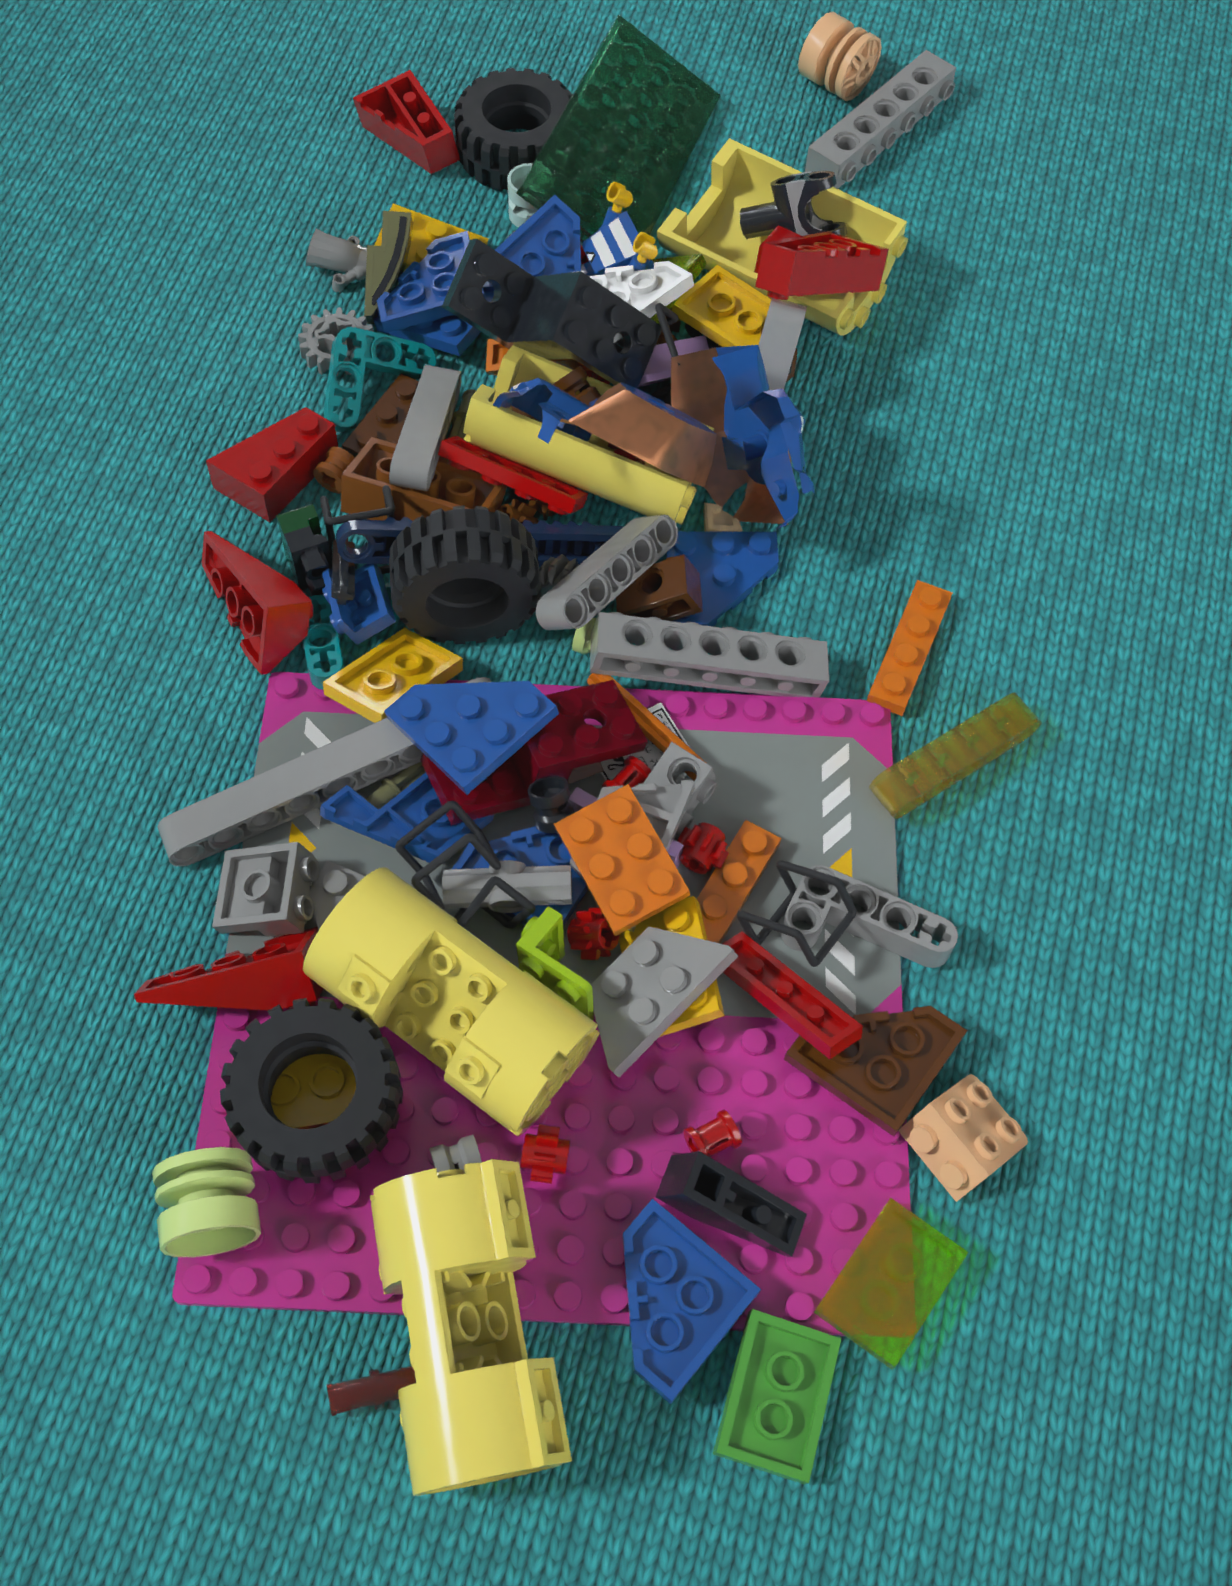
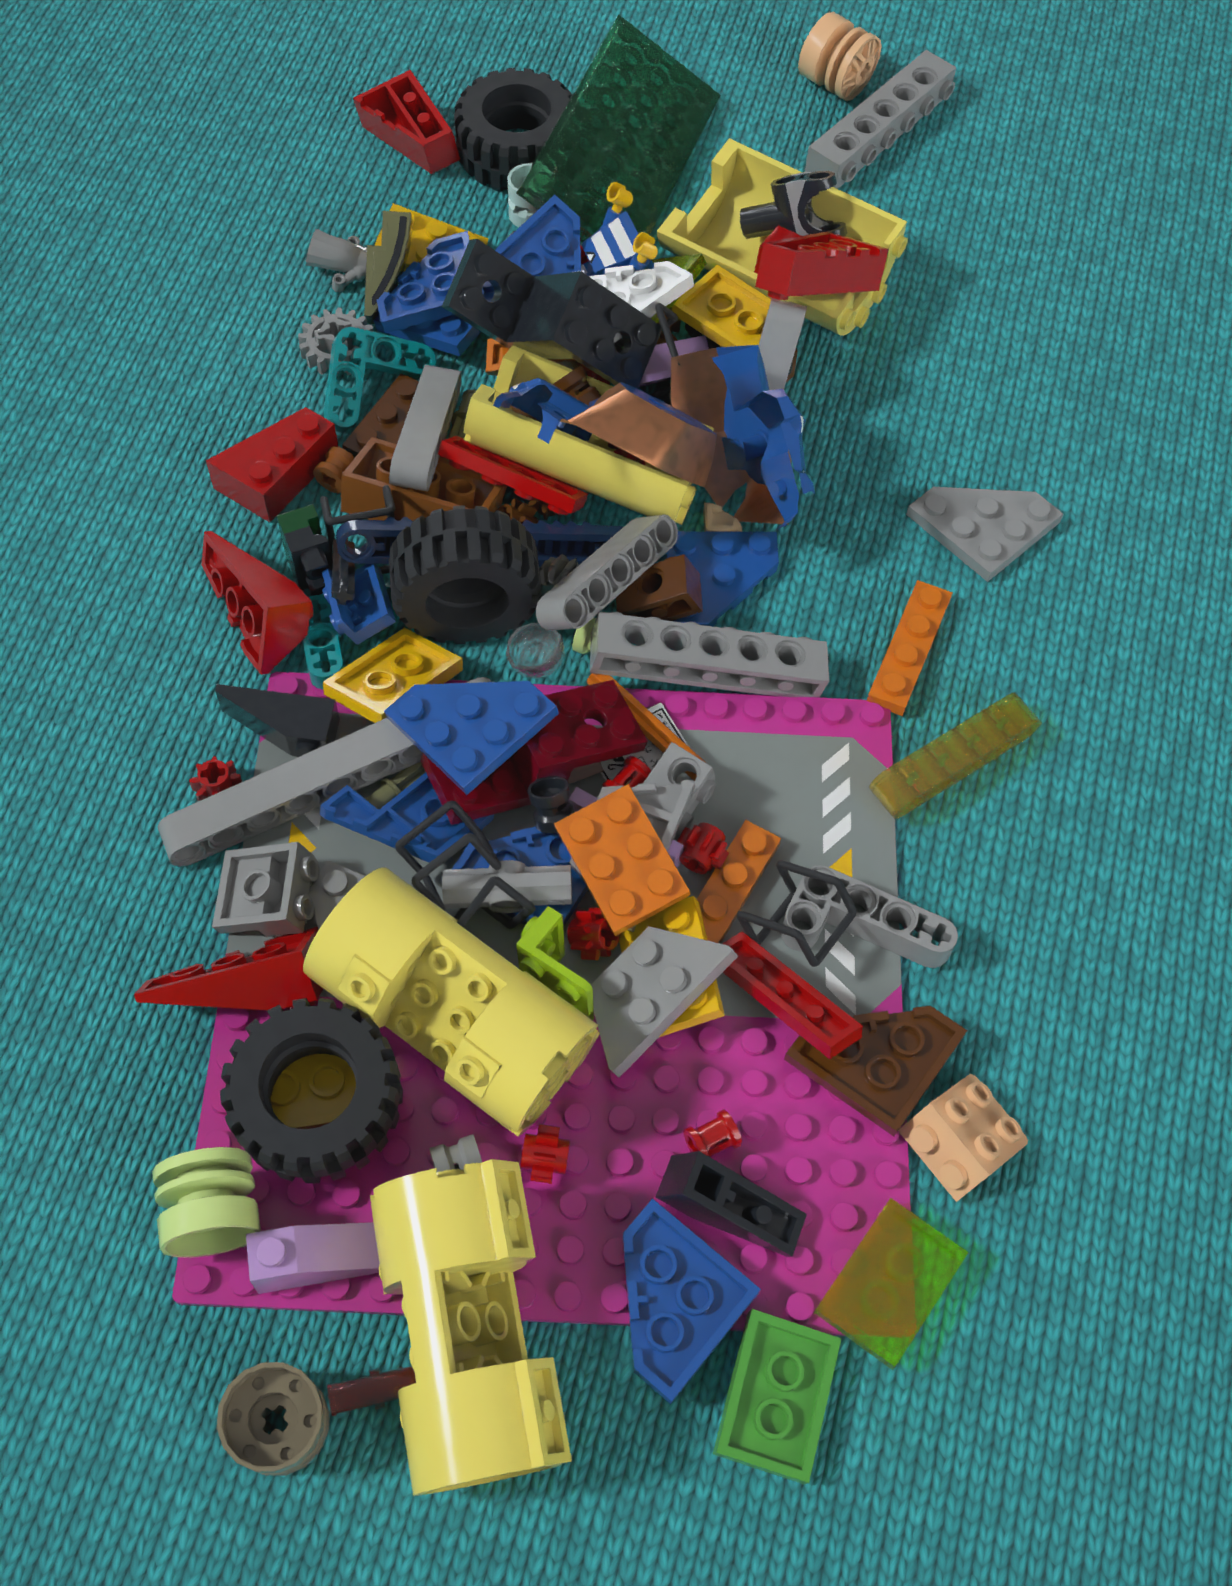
none -> red gear [189,756,243,802]
none -> black slope [215,684,340,757]
none -> dark tan wheel [217,1362,330,1476]
none -> lavender slope [246,1222,379,1294]
none -> clear hair [506,623,565,679]
none -> light grey plate [906,487,1063,582]

